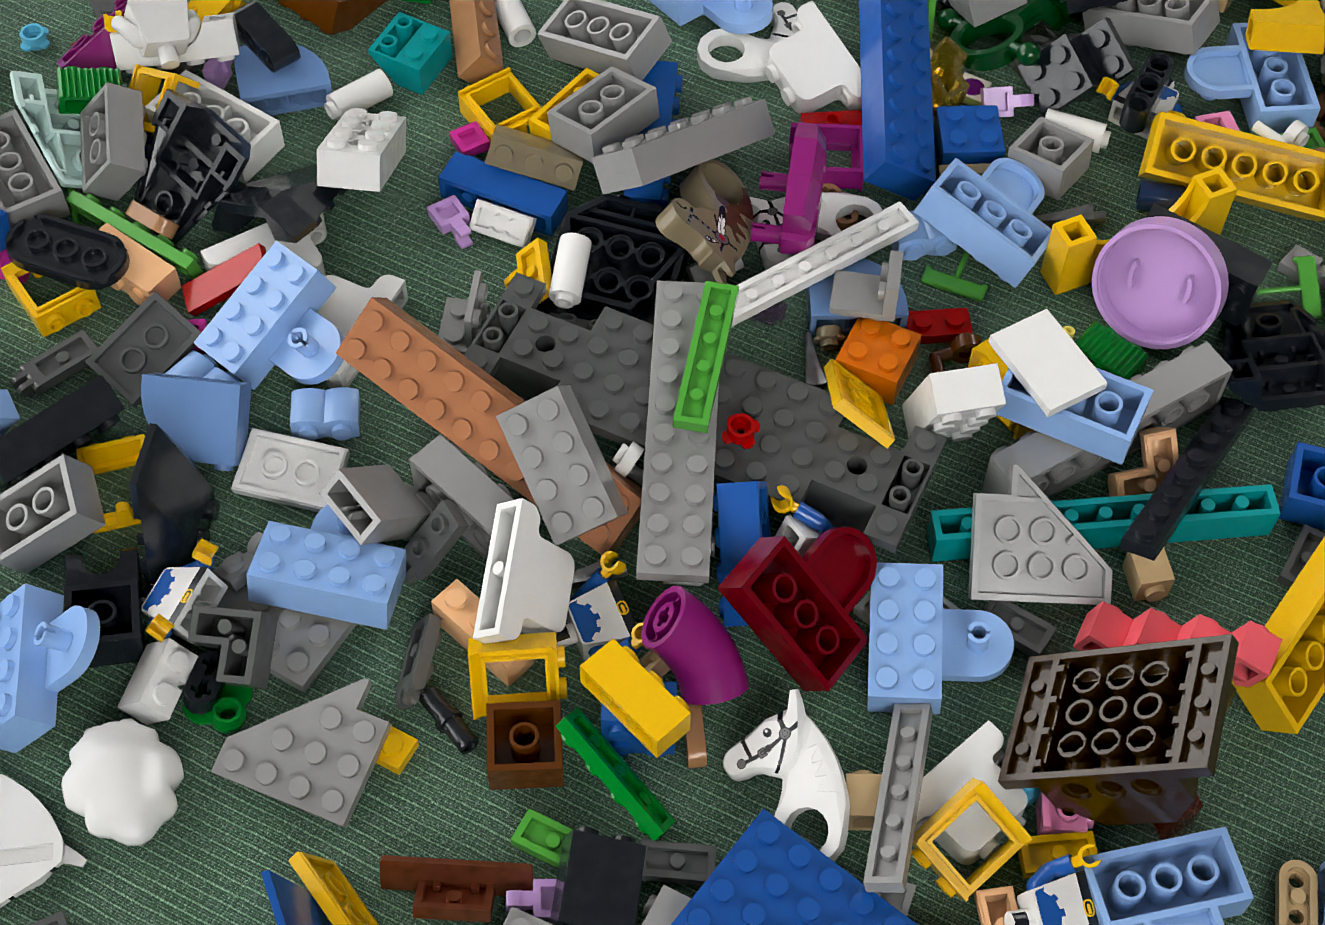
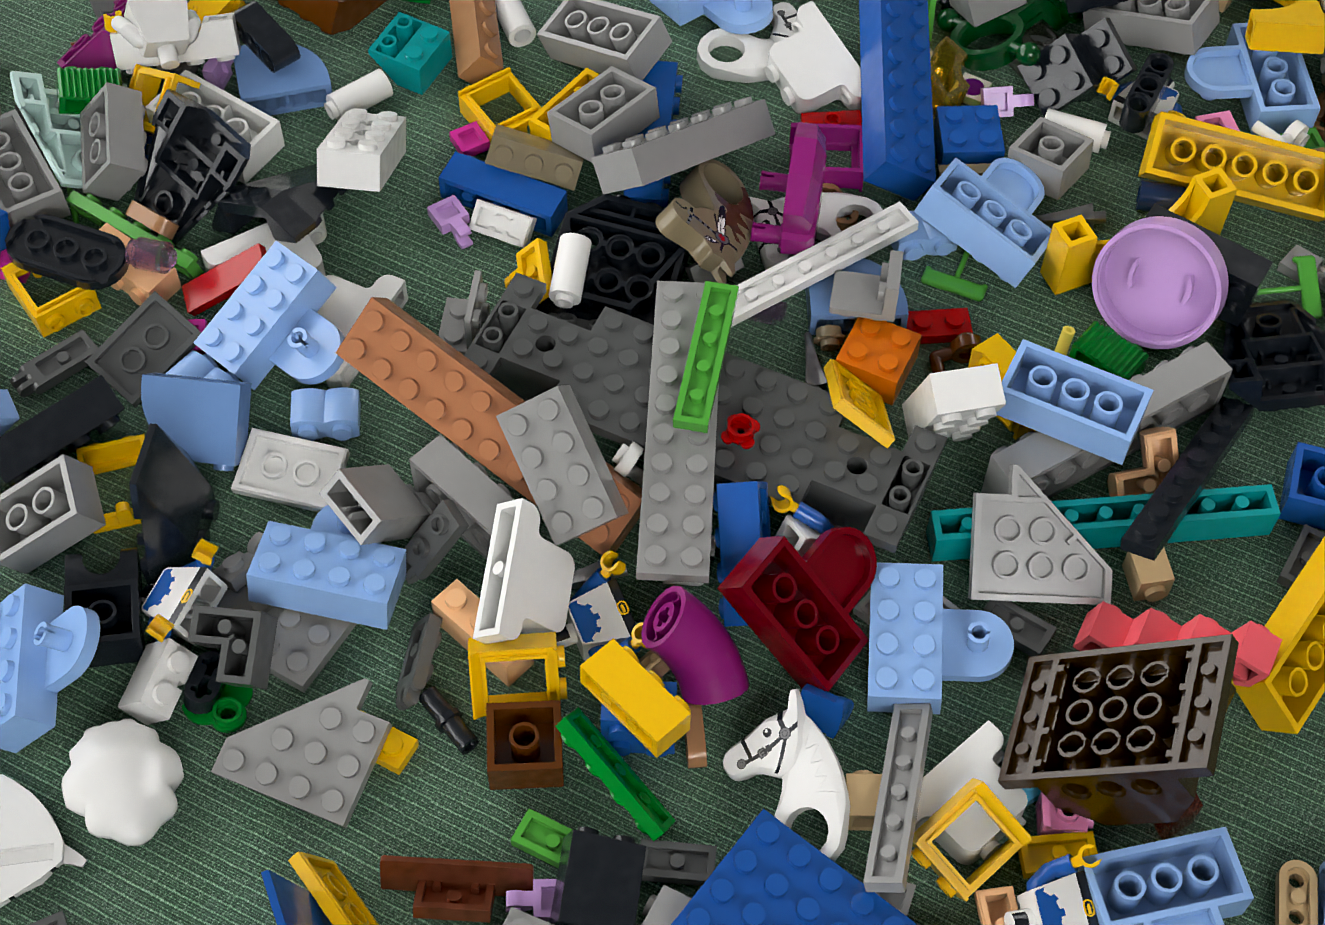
medium azure plate [19,23,50,52] -> none
white tile [988,309,1108,417] -> none
none -> brick [125,237,177,274]
none -> blue tile [801,683,854,739]

